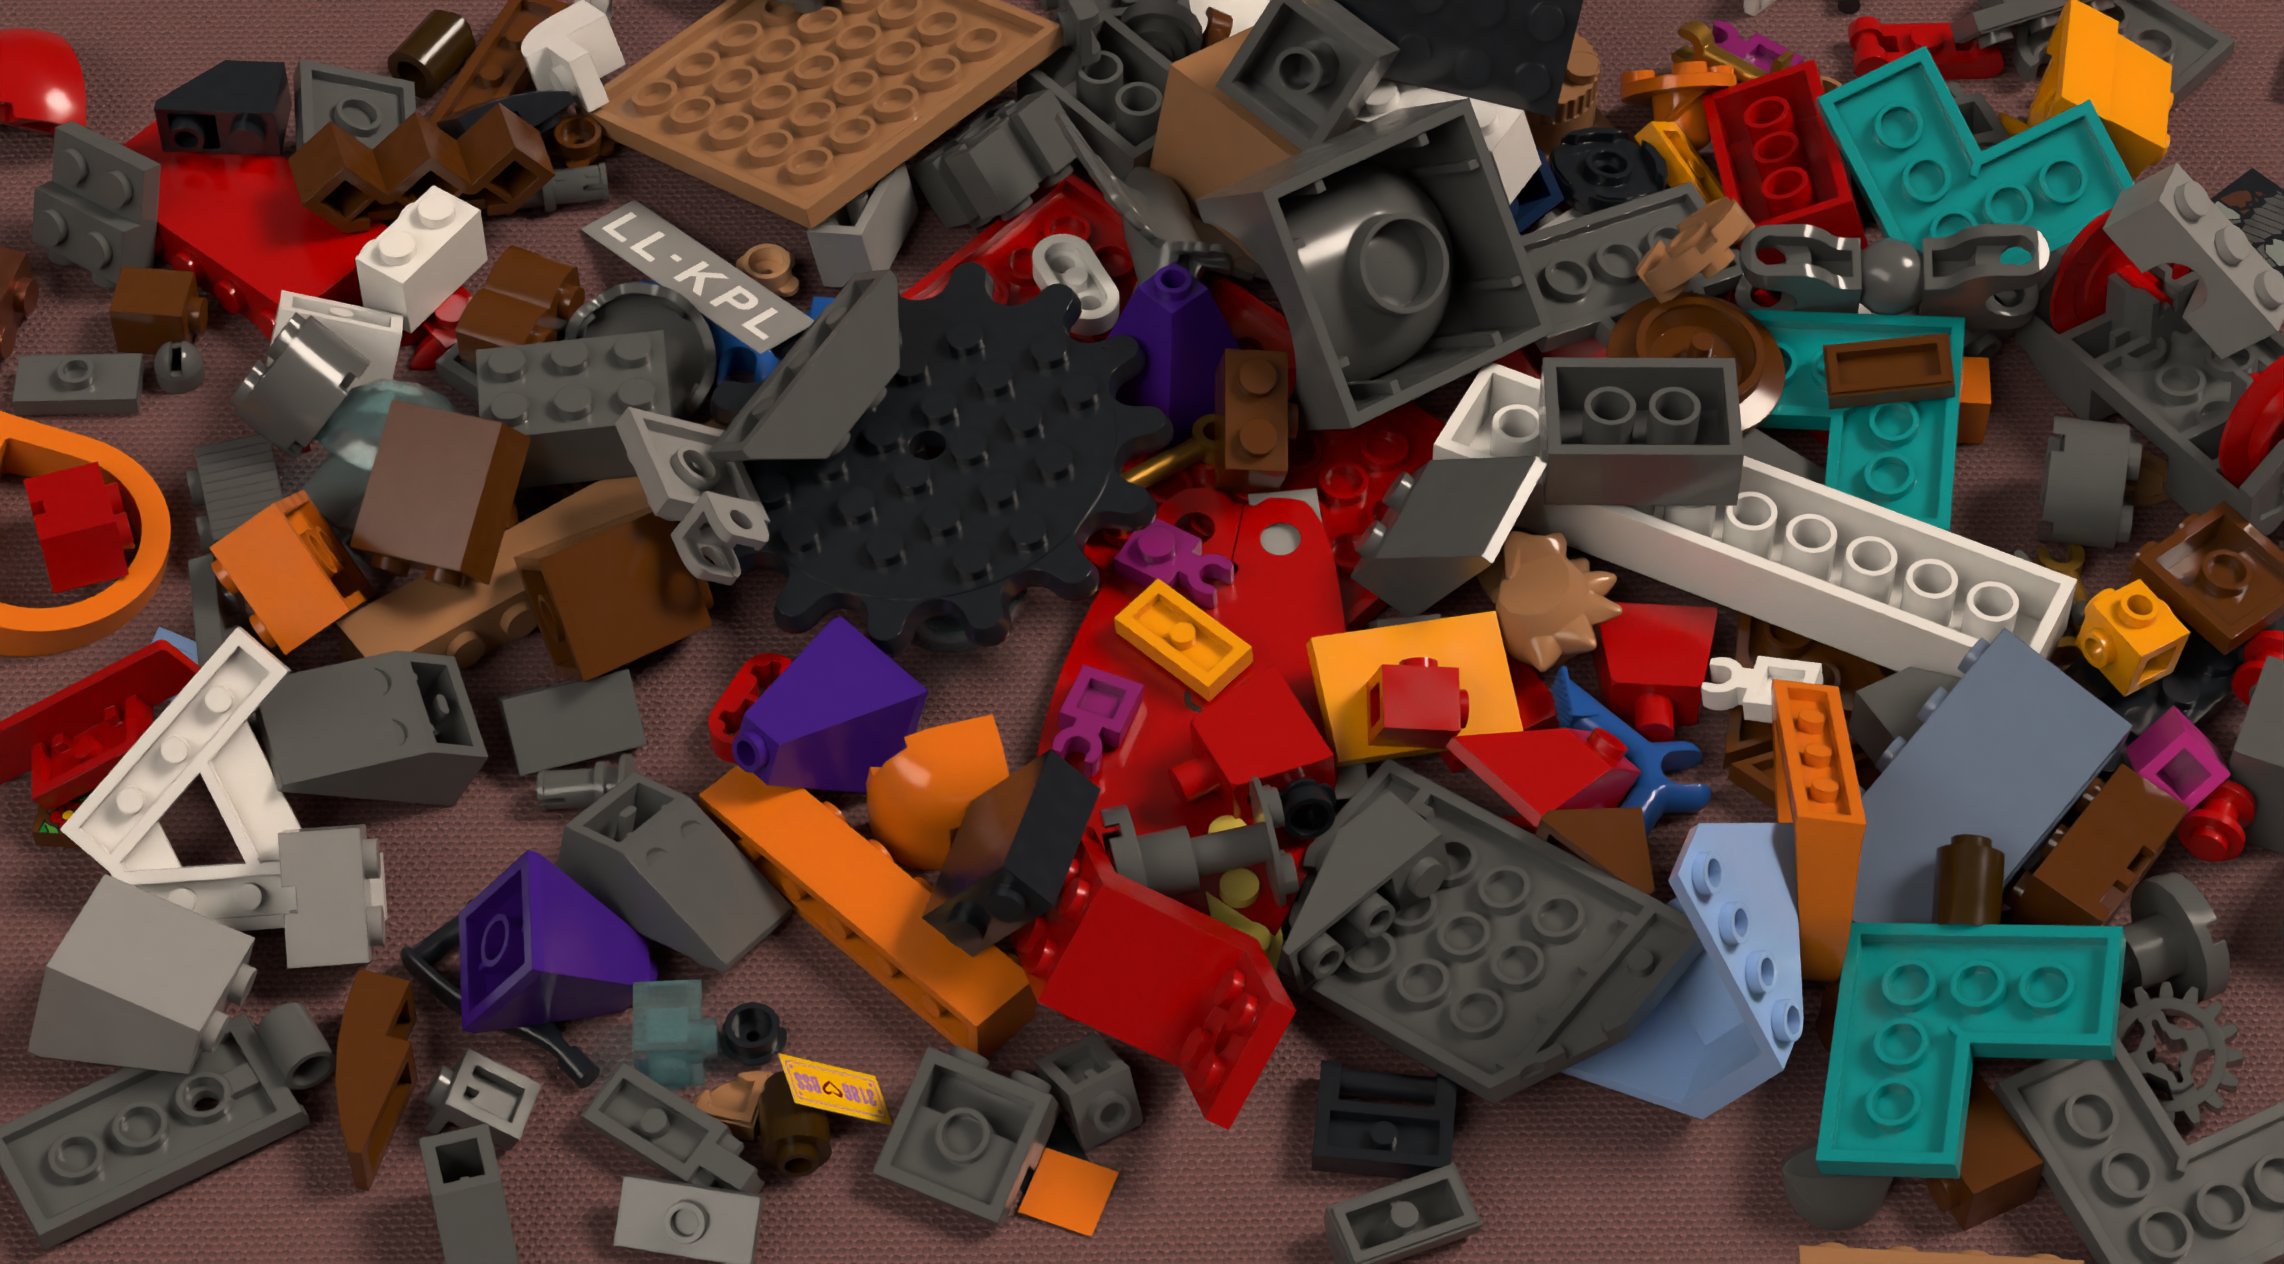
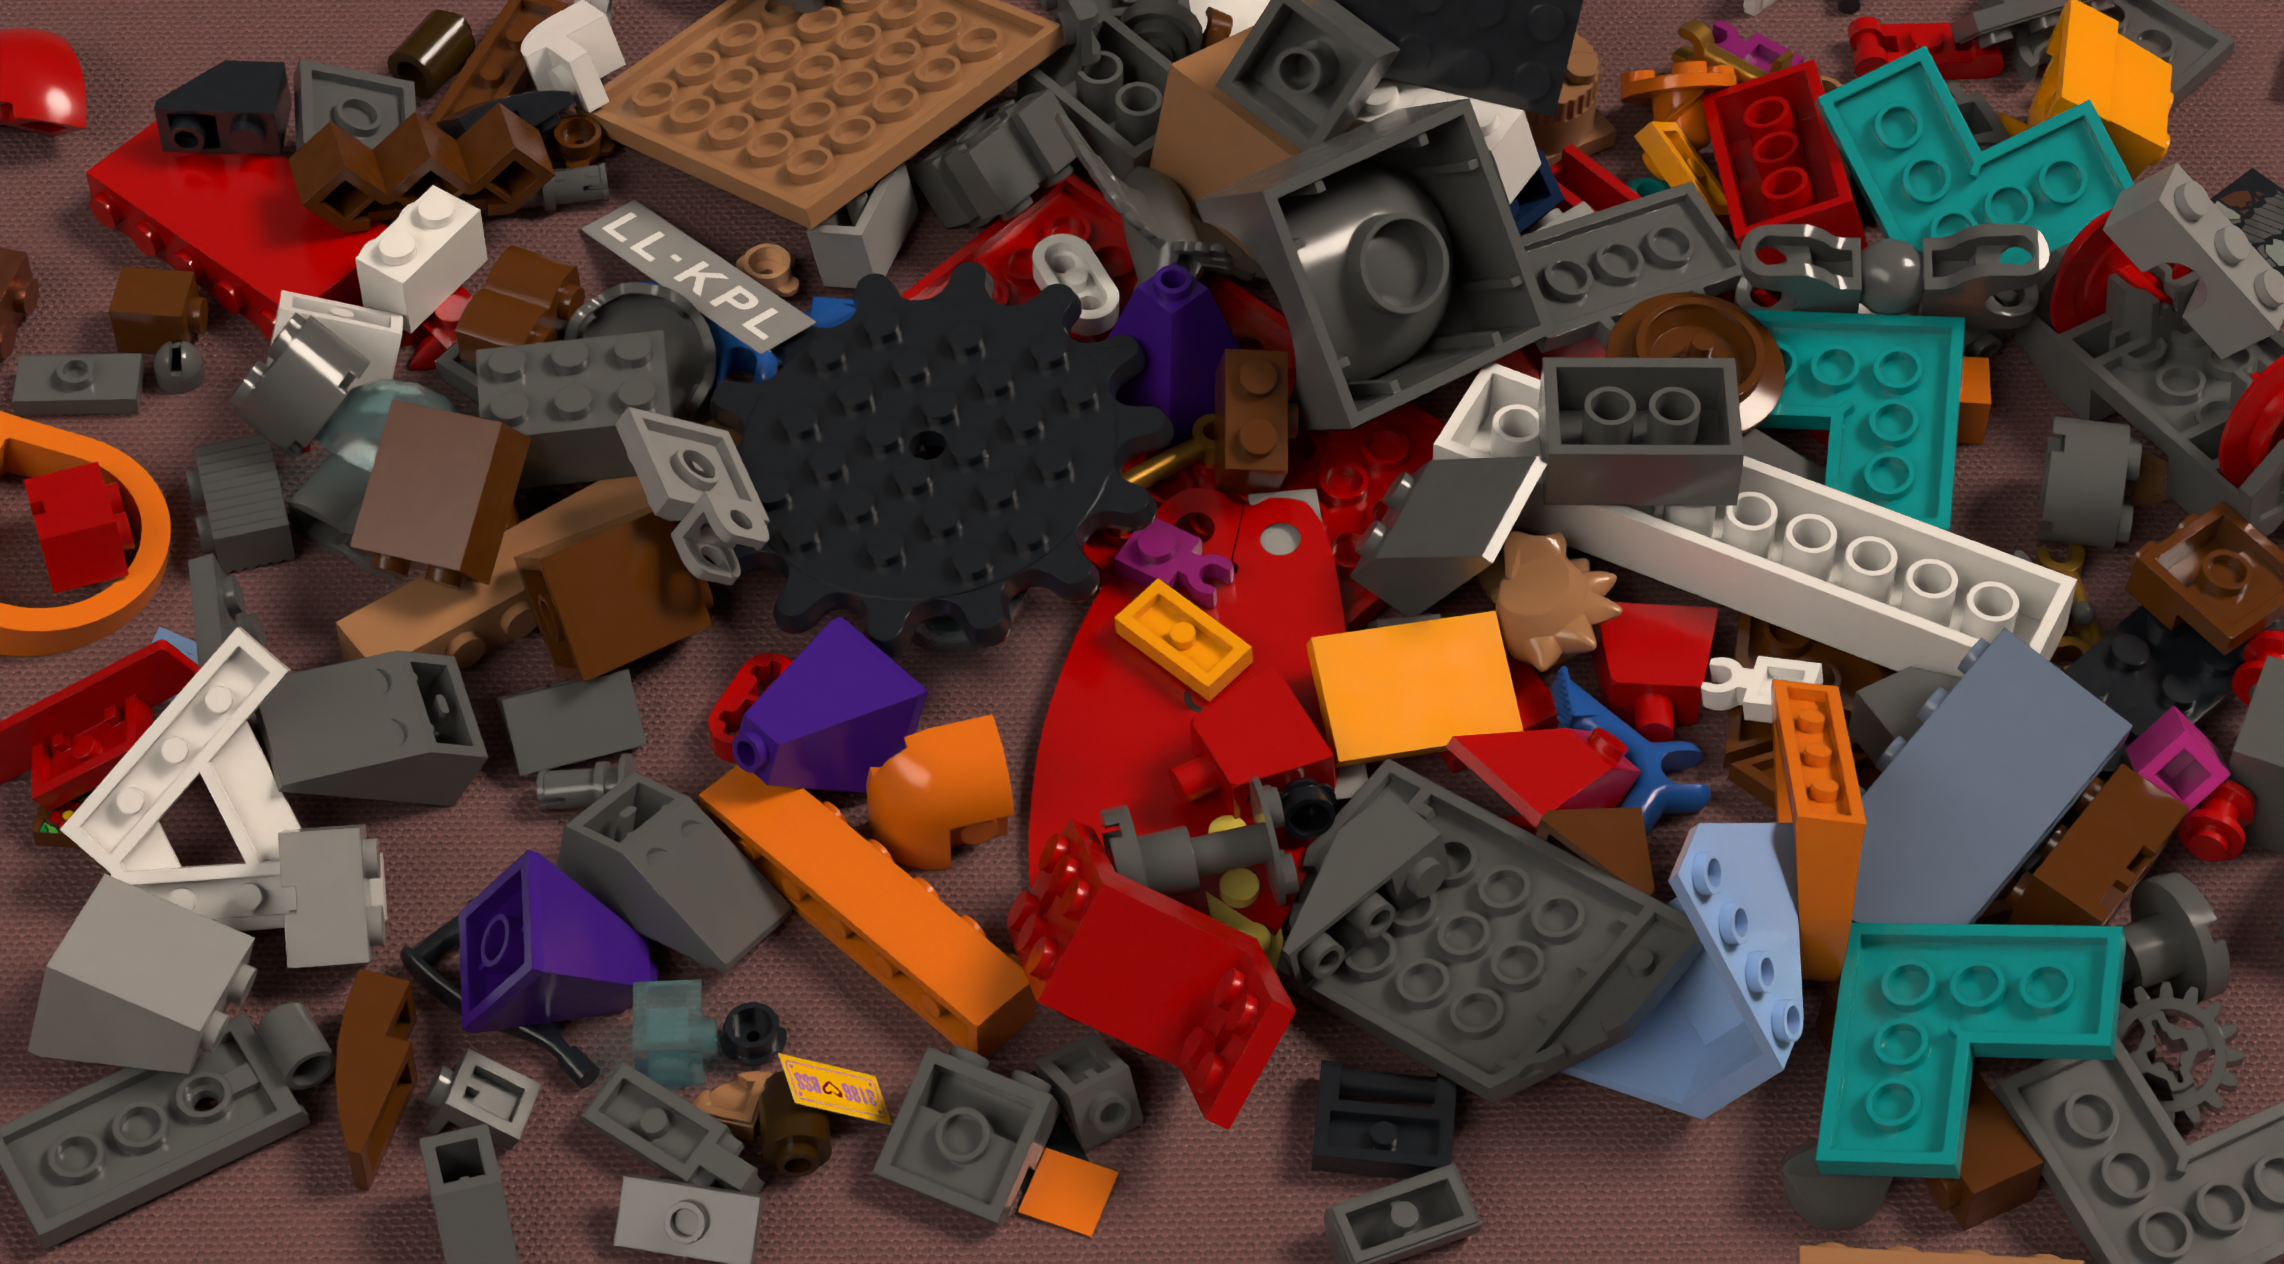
dark grey plate [32,121,161,288] -> none
orange slope [209,490,377,655] -> none
dark grey wedge [708,269,900,461] -> none
black brick [921,749,1101,957] -> none
magenta plate [1053,664,1144,778] -> none
red brick [1366,657,1469,749] -> none
black plate [1548,127,1668,214] -> none
medium nougat plate [1635,197,1755,304] -> none
reddish brown tile [1823,333,1955,409] -> none
dark brown brick [1931,834,2005,926] -> none
light orange brick [2075,579,2190,697] -> none

